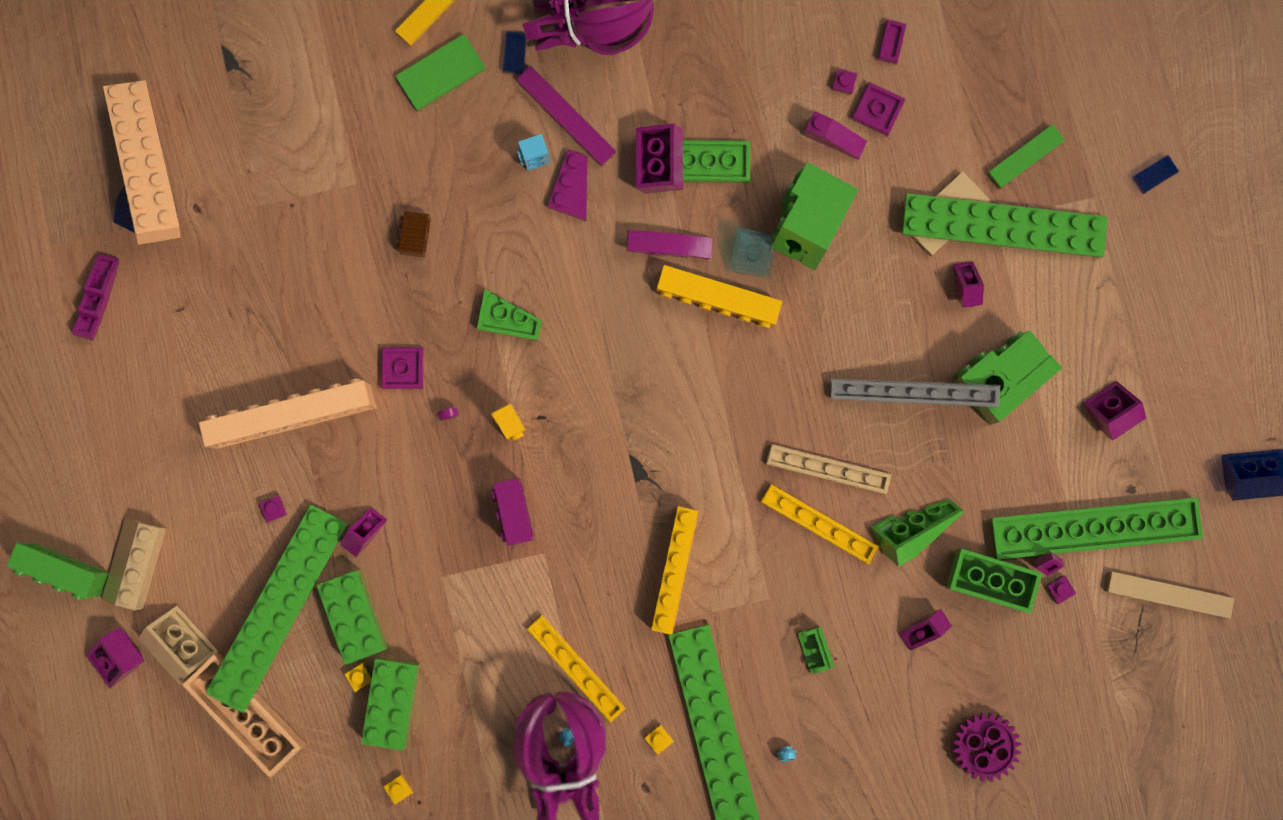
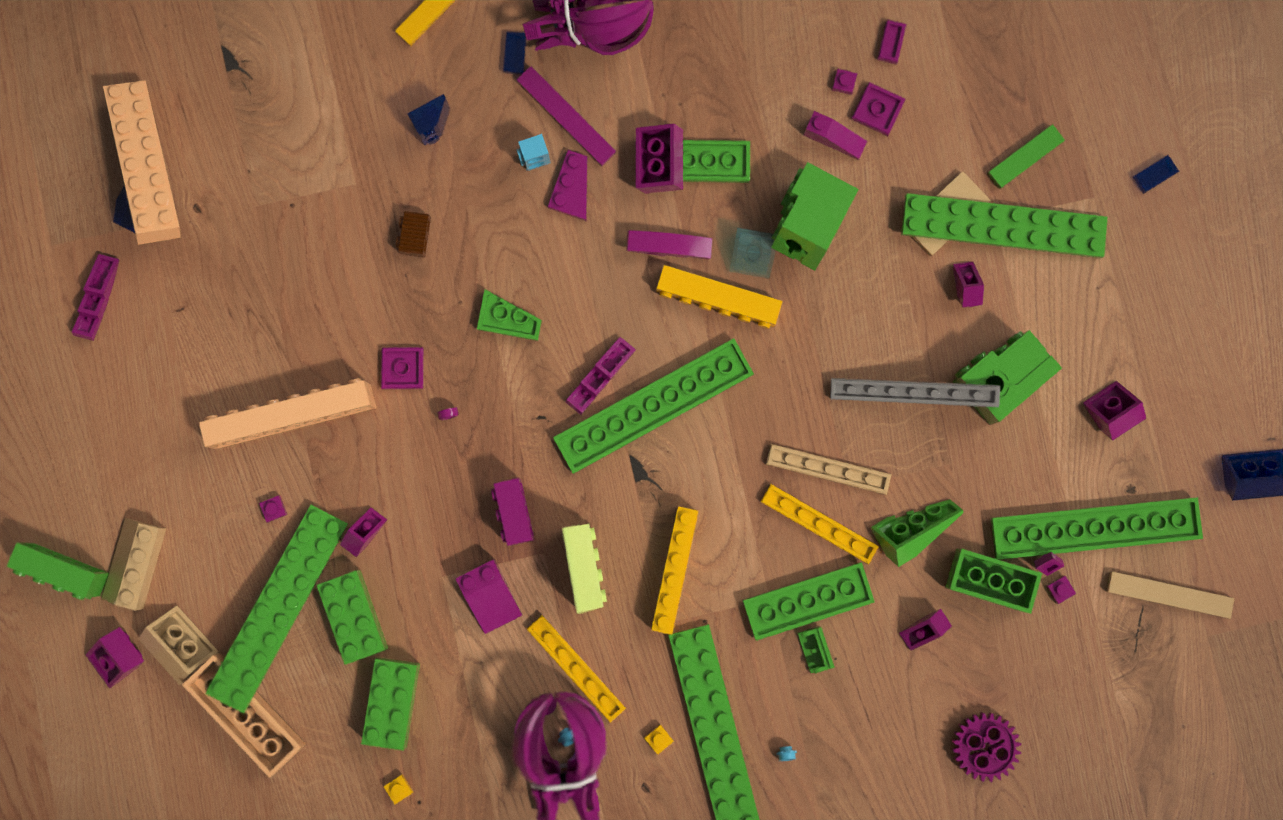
yellow plate [344,663,372,692] -> none
bright green tile [396,34,486,111] -> none
yellow slope [492,404,526,441] -> none
none -> clear blue slope [407,94,450,145]
none -> magenta slope [455,559,523,634]
none -> bright green plate [553,338,754,474]
none -> yellowish green slope [563,524,607,613]
none -> magenta slope [565,337,636,415]
none -> bright green plate [742,562,875,641]

